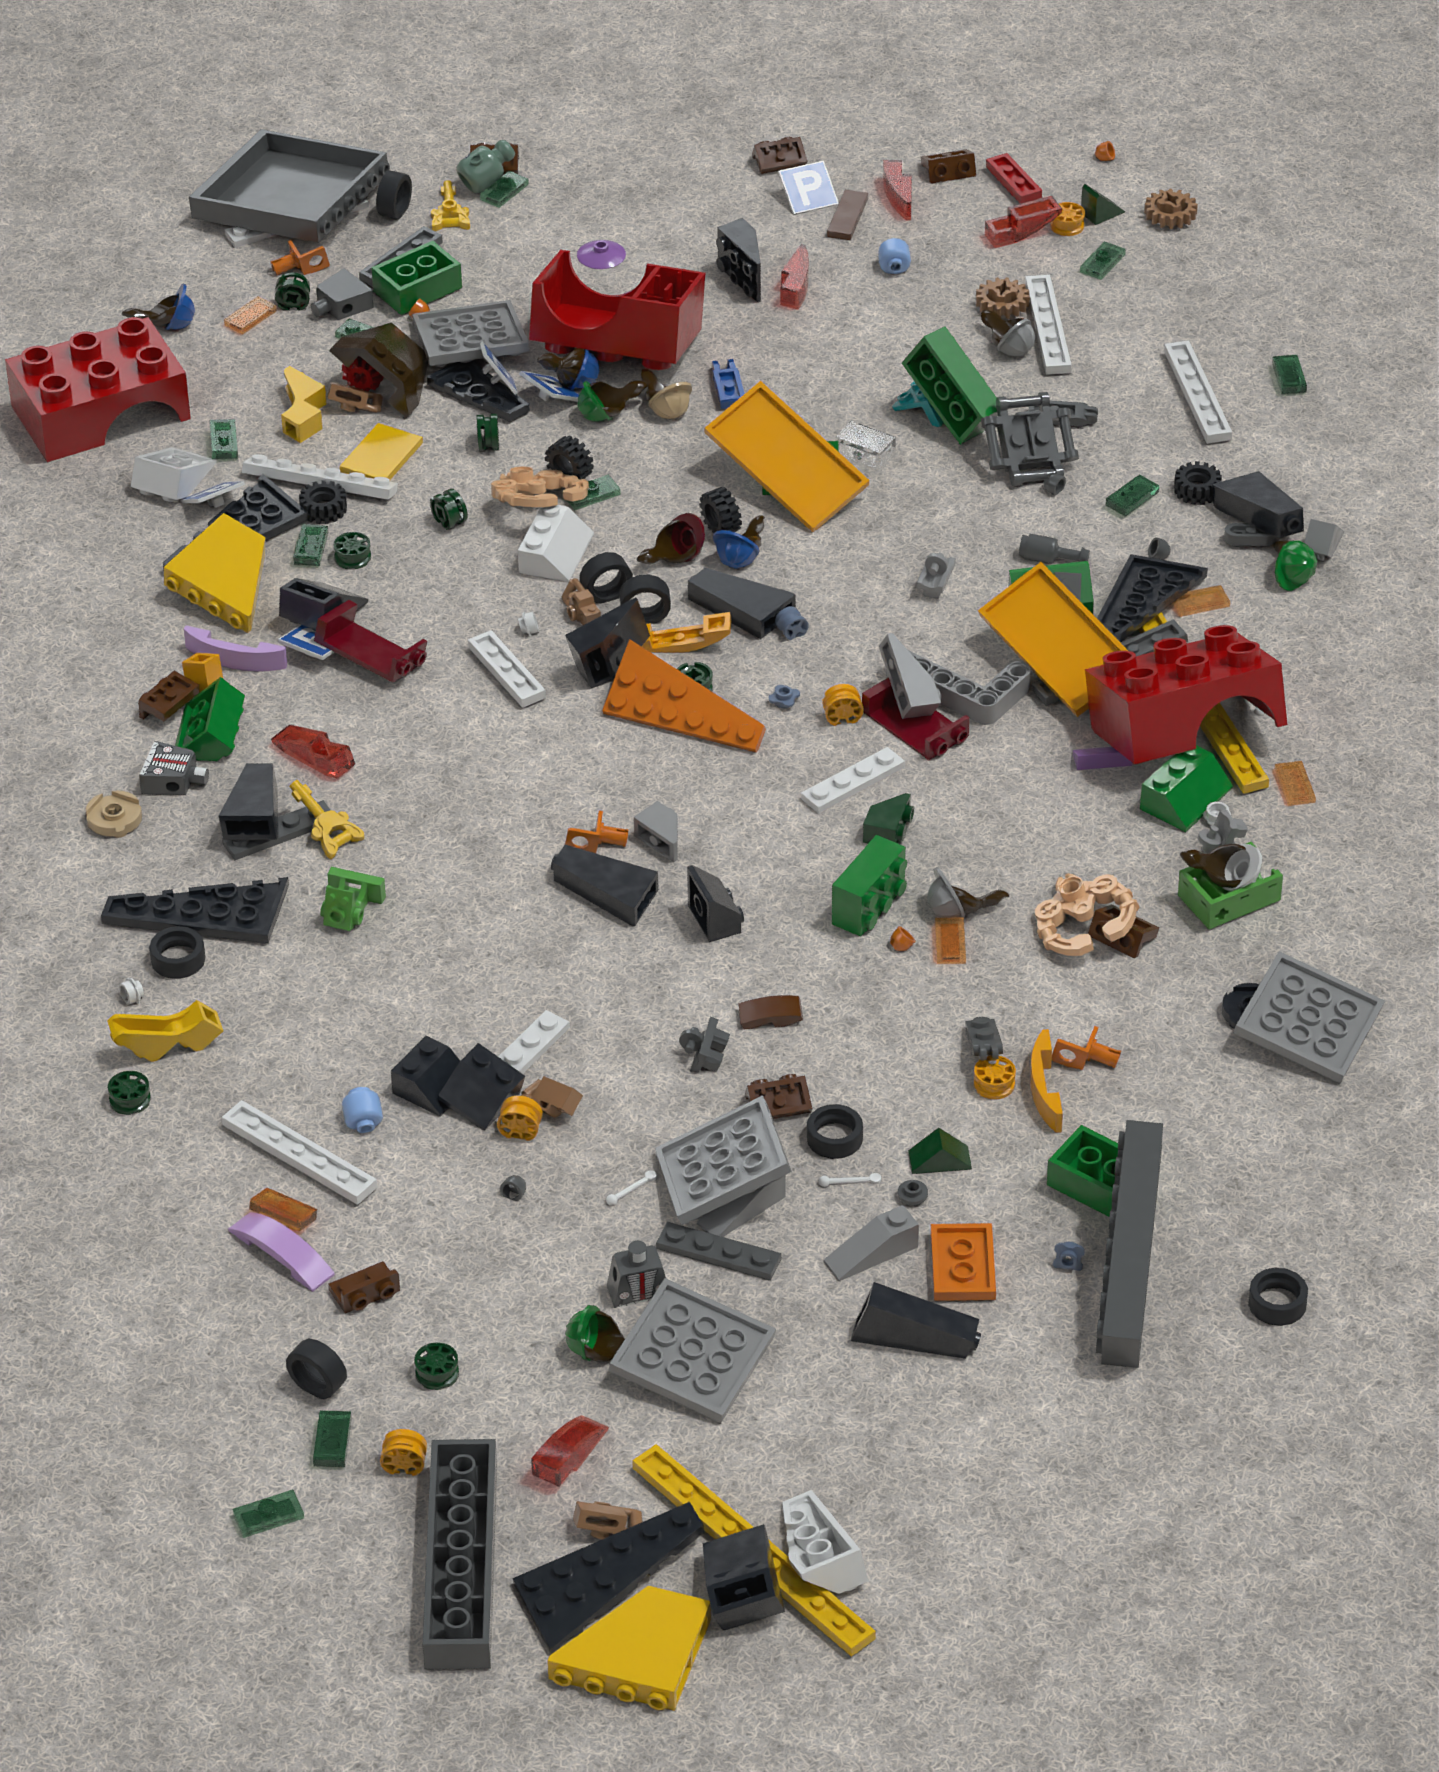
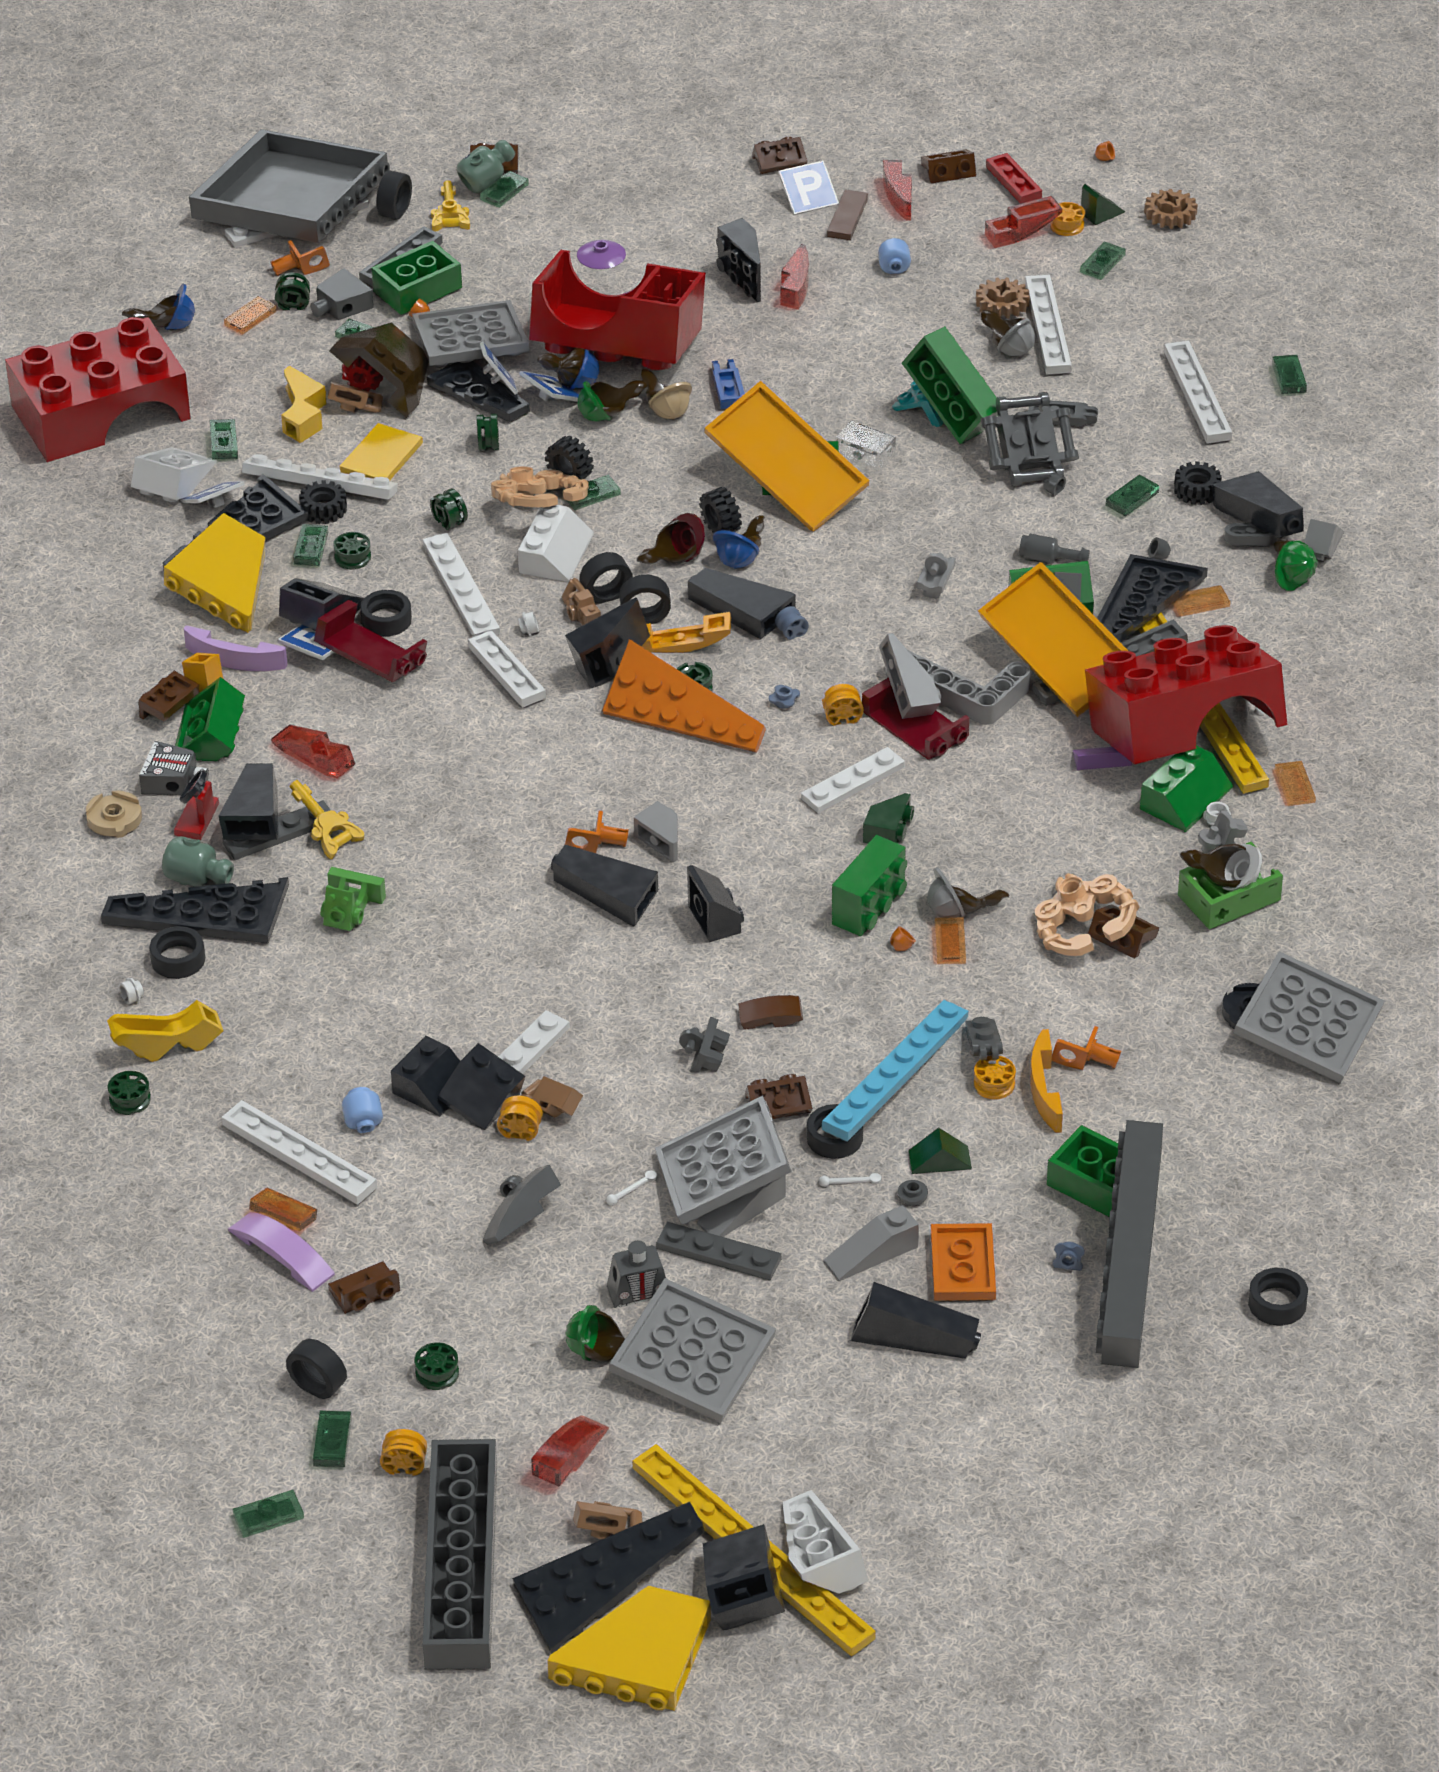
none -> sand green piece [162,836,234,887]
none -> red piece [174,769,219,840]
none -> black tyre [360,590,412,637]
none -> white plate [423,533,500,637]
none -> dark grey slope [483,1165,561,1245]
none -> medium azure plate [822,1000,969,1141]

